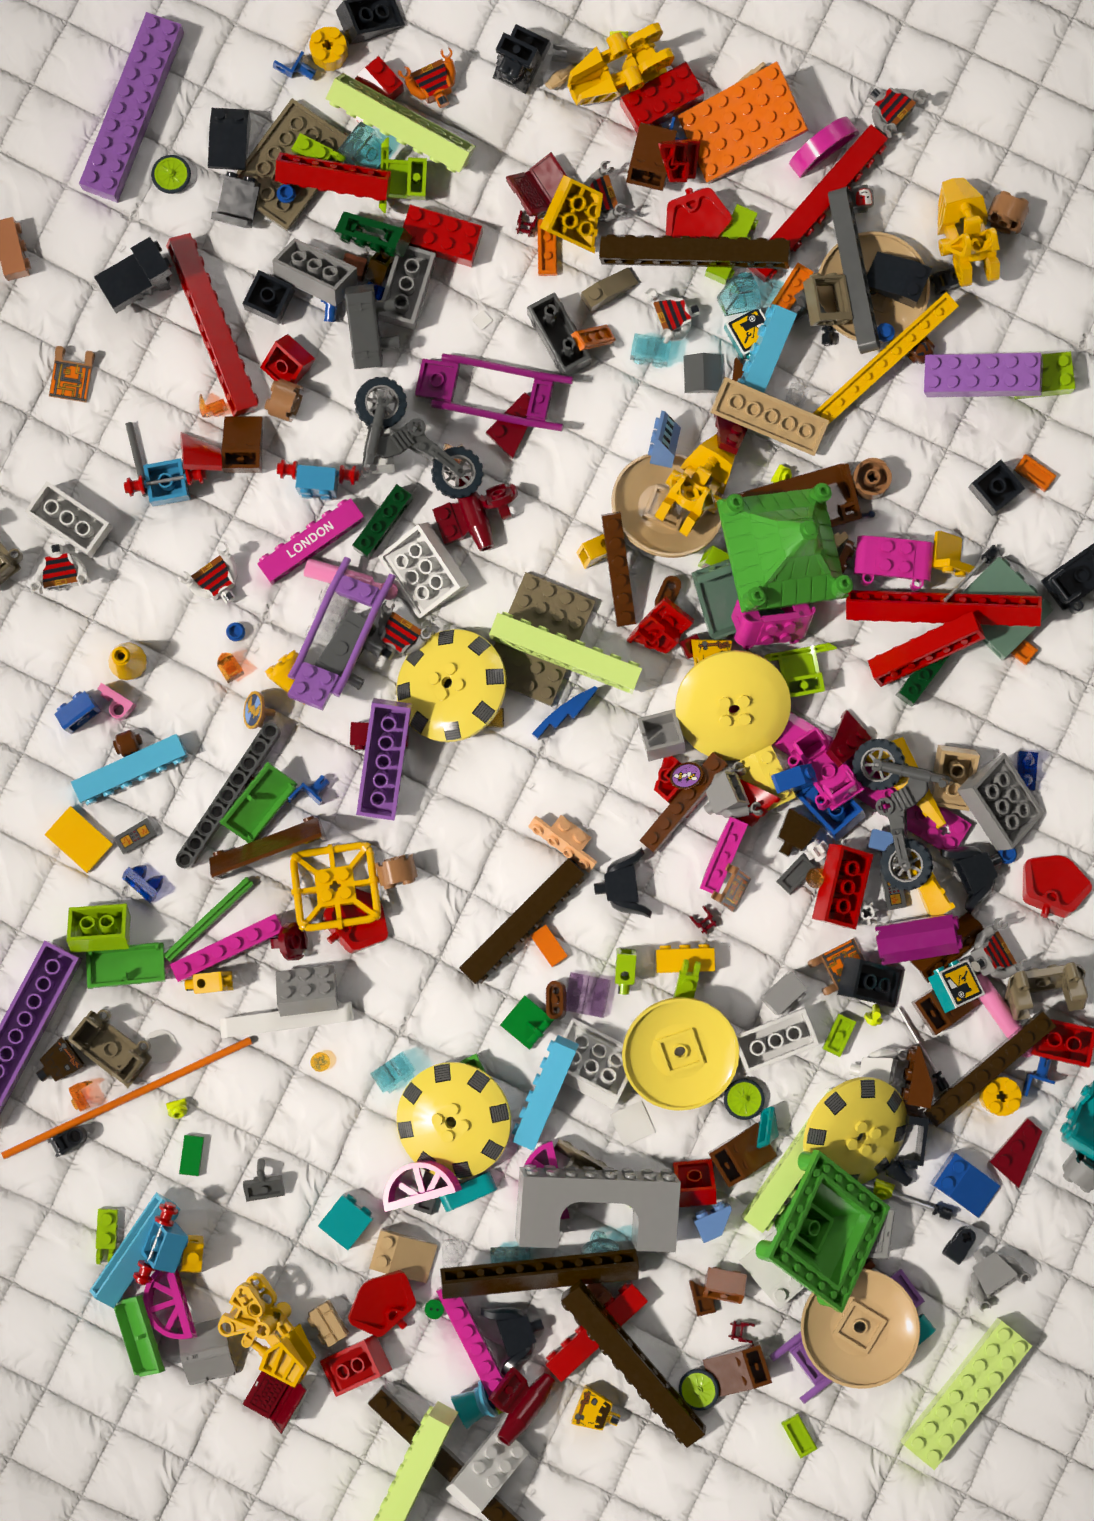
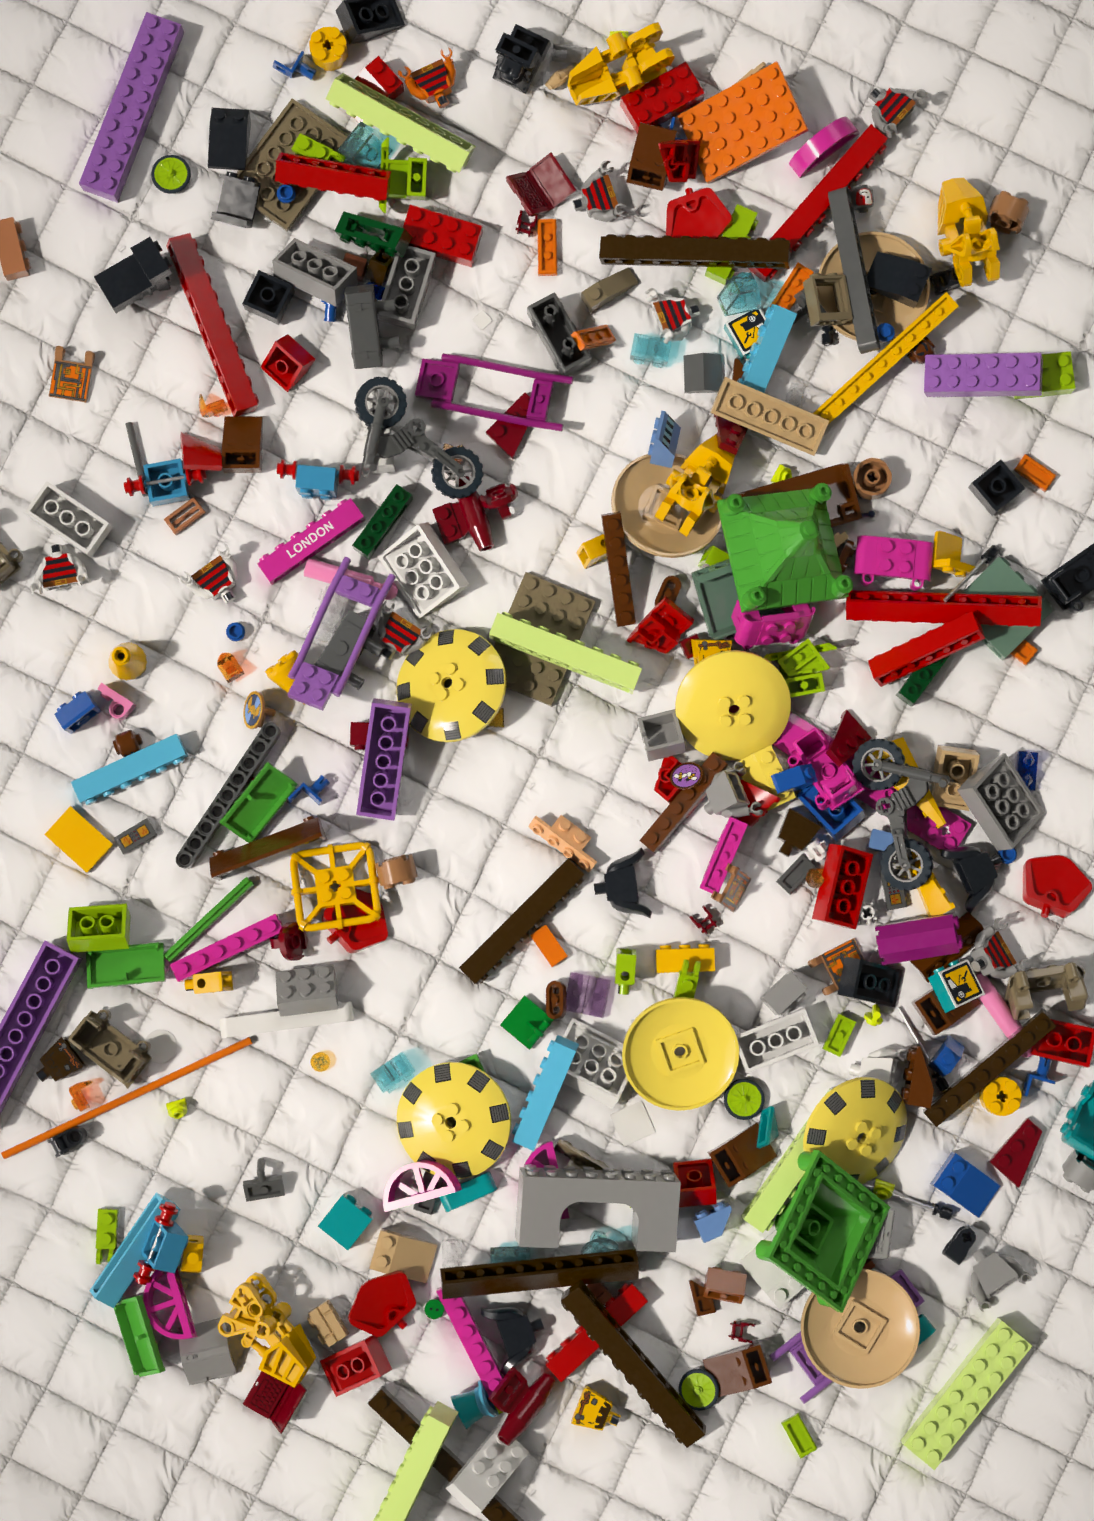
clear blue tile [122,865,163,904] -> none
green tile [179,1135,204,1176] -> none
medium nougat brick [265,379,303,422] -> none
blue slope [532,686,598,740] -> none
yellow wedge [540,175,603,254] -> none
black cone [883,1158,913,1187] -> none
black panel [899,1115,929,1169] -> none
none -> nougat tile [164,497,206,535]
none -> lime wing [777,639,830,677]
none -> blue slope [928,1035,965,1077]

